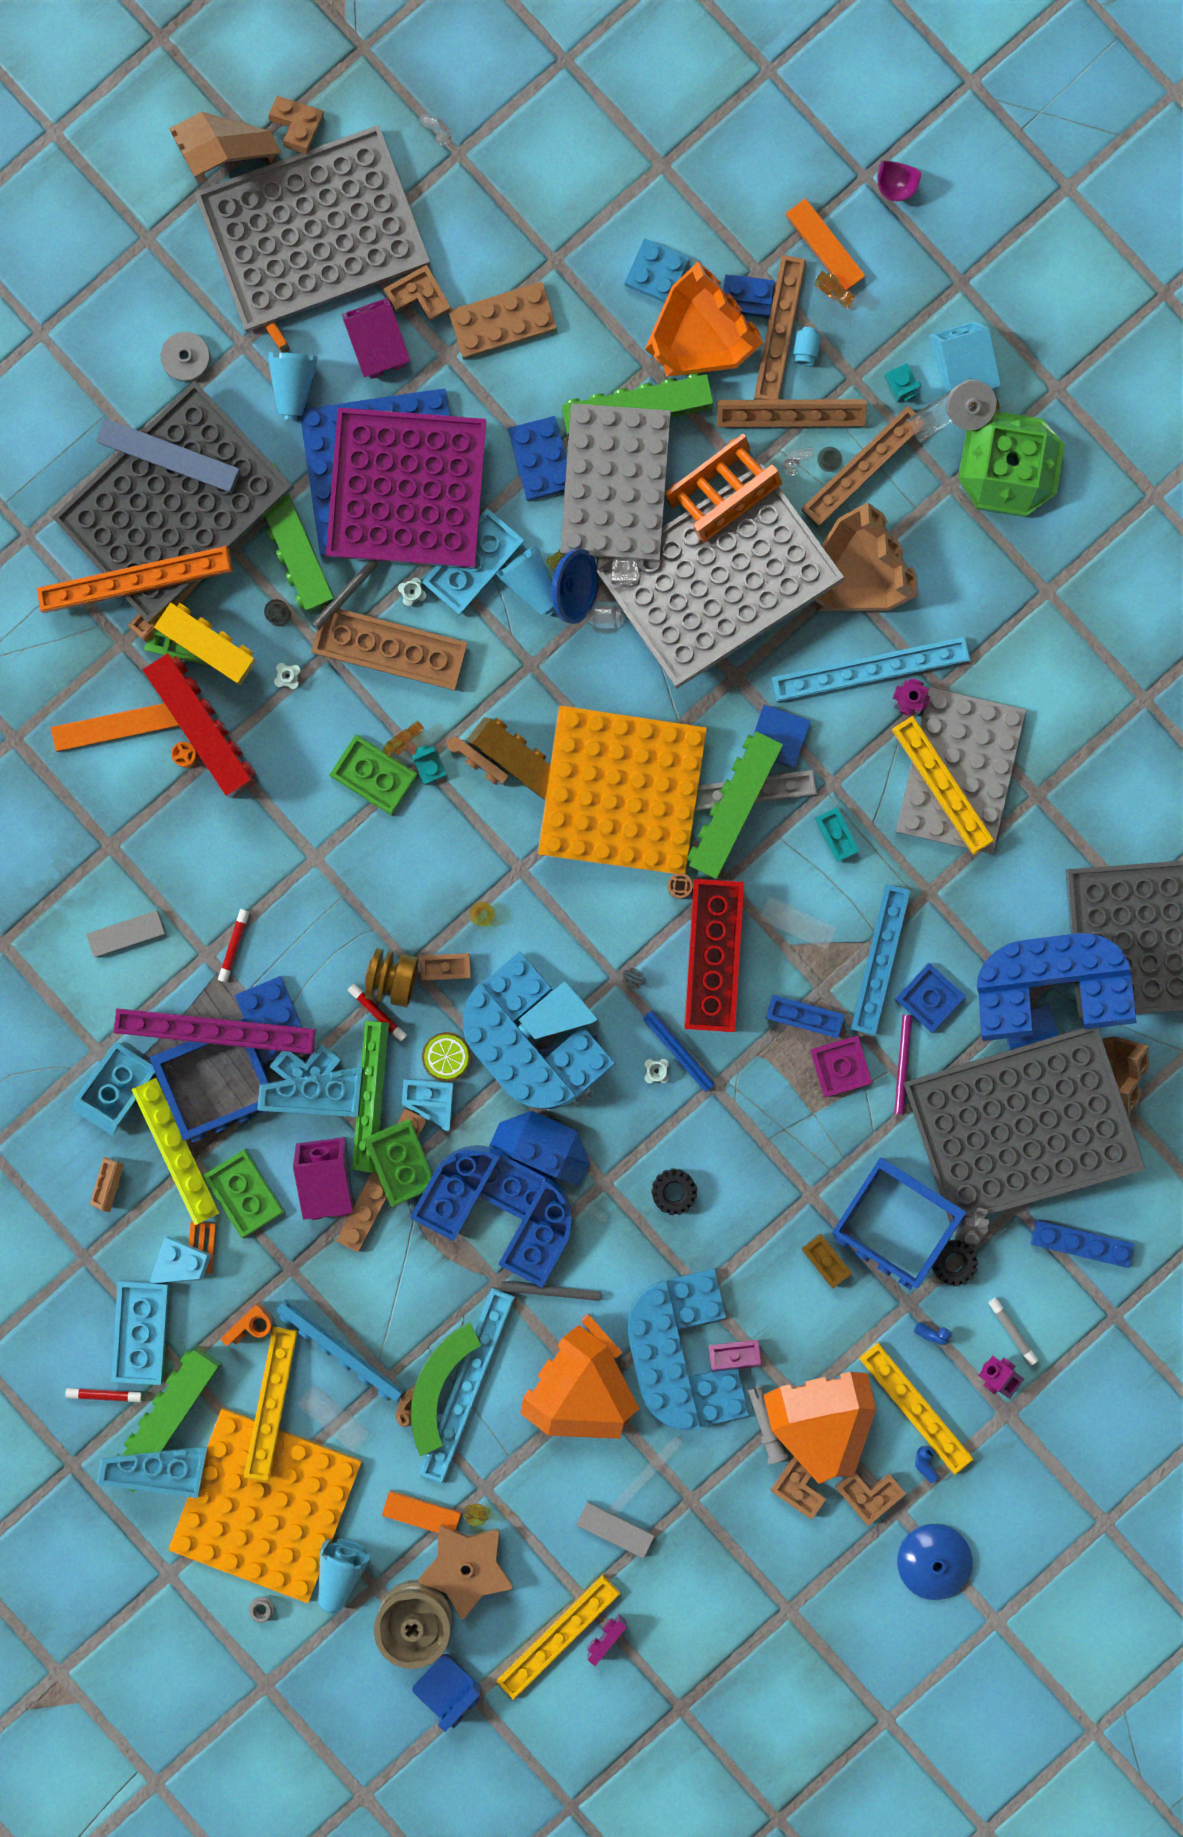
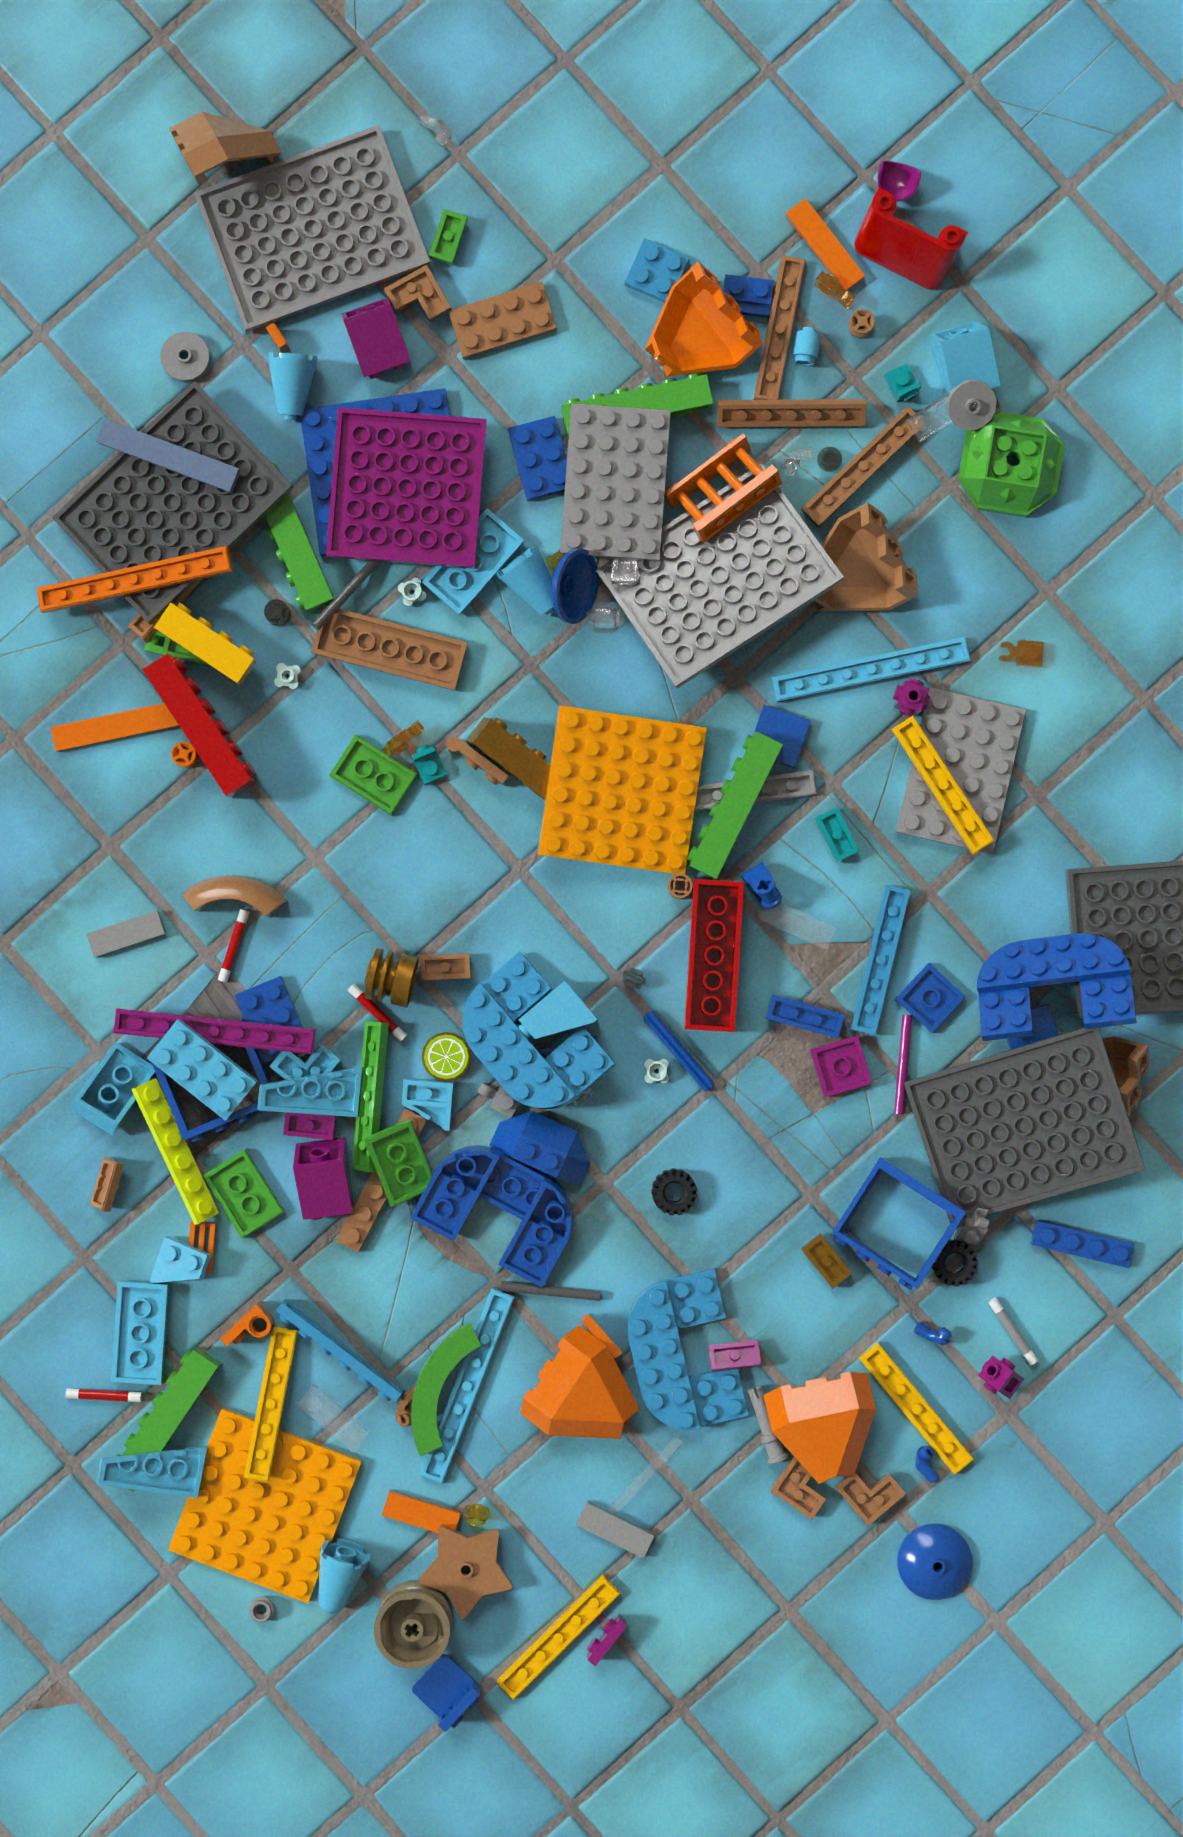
medium nougat plate [269,96,324,155] -> none
clear yellow plate [470,902,495,927] -> none
none -> medium azure plate [147,1018,258,1121]
none -> medium nougat brick [182,875,288,917]
none -> magenta plate [283,1112,336,1140]
none -> bright green plate [429,209,468,266]
none -> light grey plate [478,1082,520,1118]
none -> blue piece [741,862,782,909]
none -> medium nougat wheel [848,309,875,339]
none -> red windscreen [854,187,968,290]
none -> clear orange plate [999,640,1044,668]

